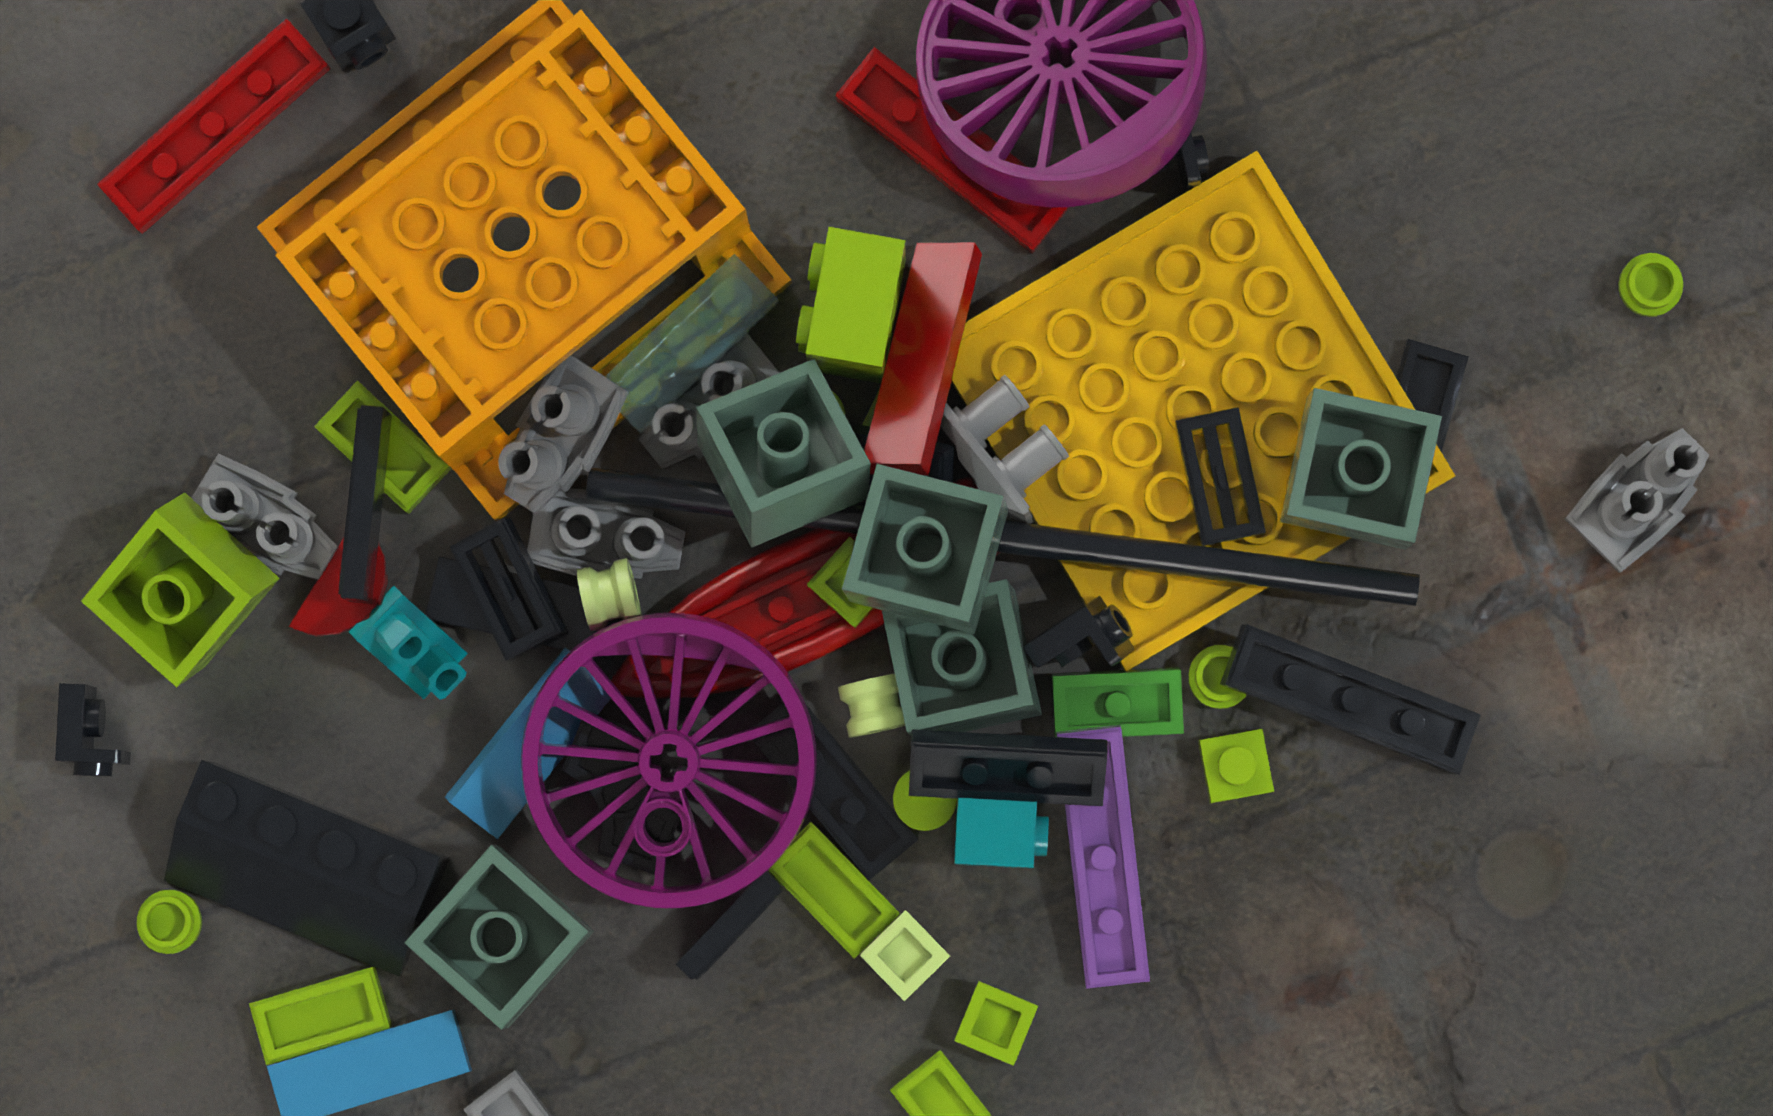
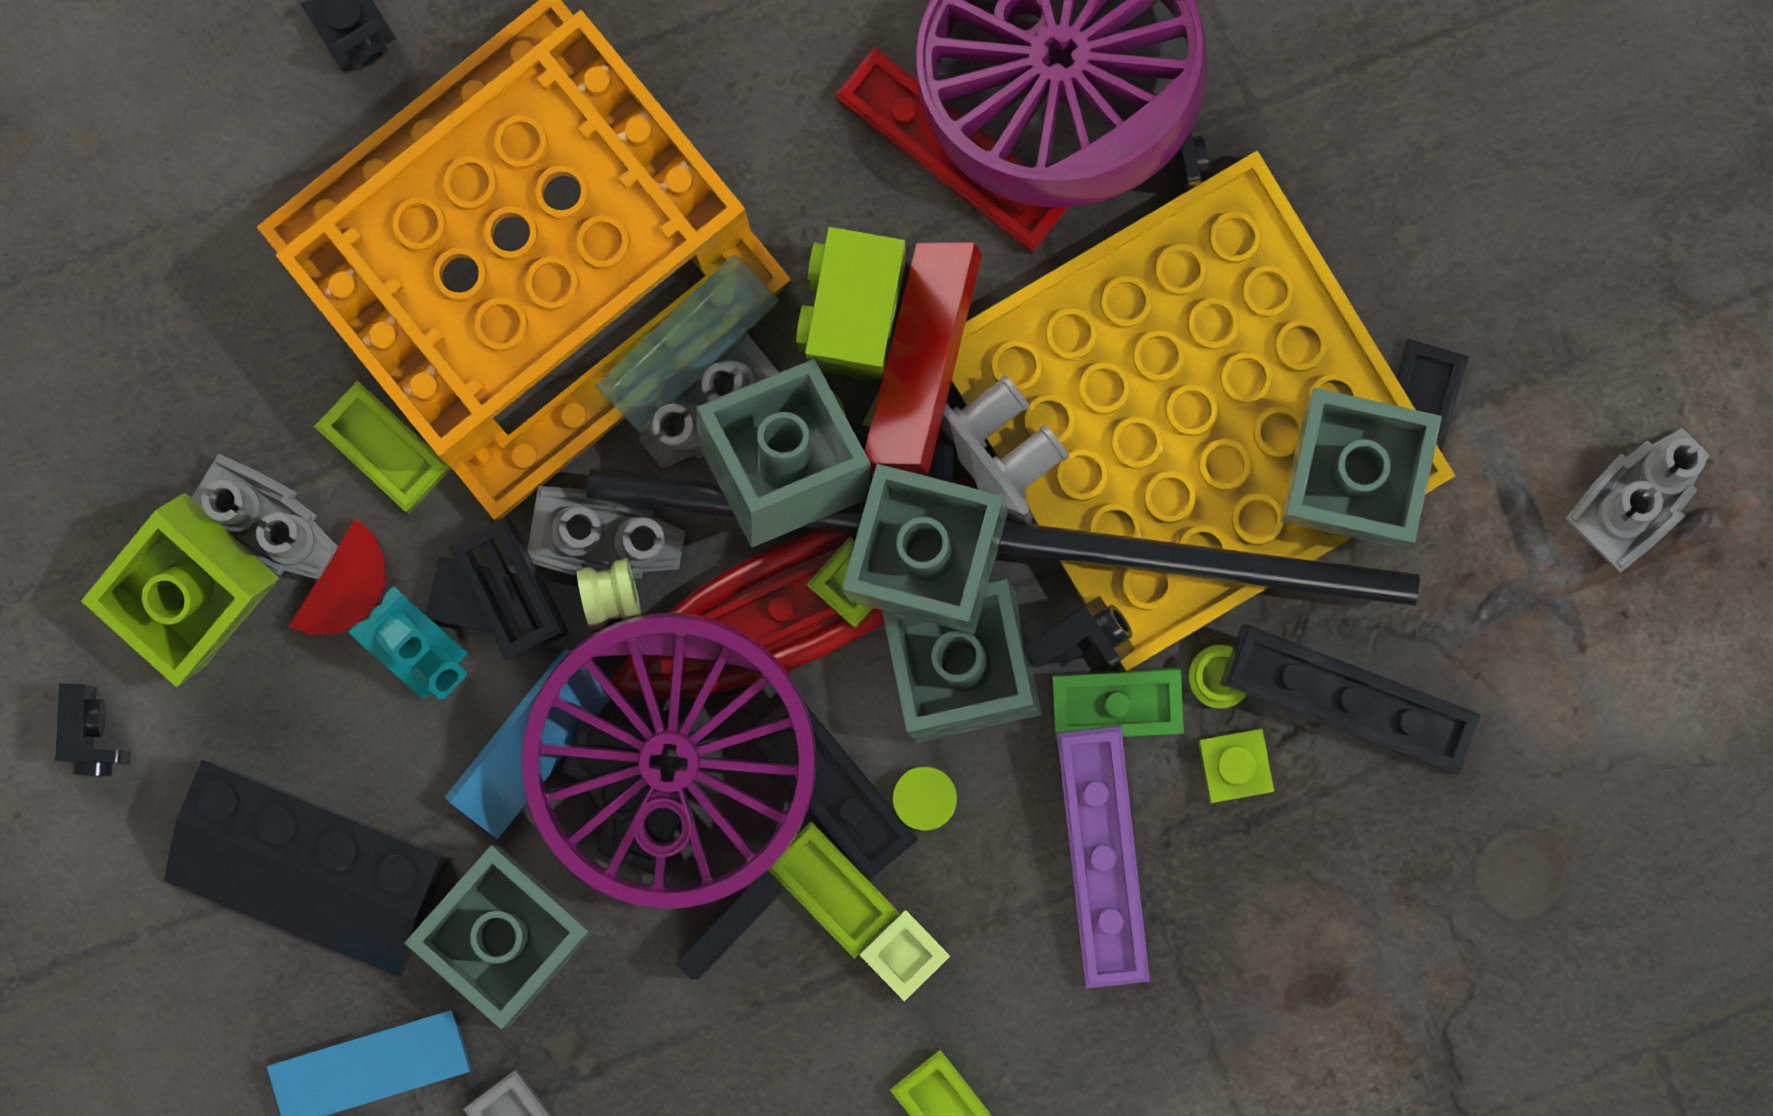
red tile [97,18,331,234] -> none
lime plate [137,890,202,954] -> none
lime tile [249,966,393,1066] -> none
black tile [338,405,392,604] -> none
light grey connector [498,355,629,514] -> none
yellowish green wheel [838,674,905,738] -> none
black tile [908,729,1108,806] -> none
teal brick [954,798,1049,869] -> none
lime plate [954,980,1038,1066] -> none
black tile [1174,407,1266,547] -> none
lime plate [1618,253,1683,317] -> none

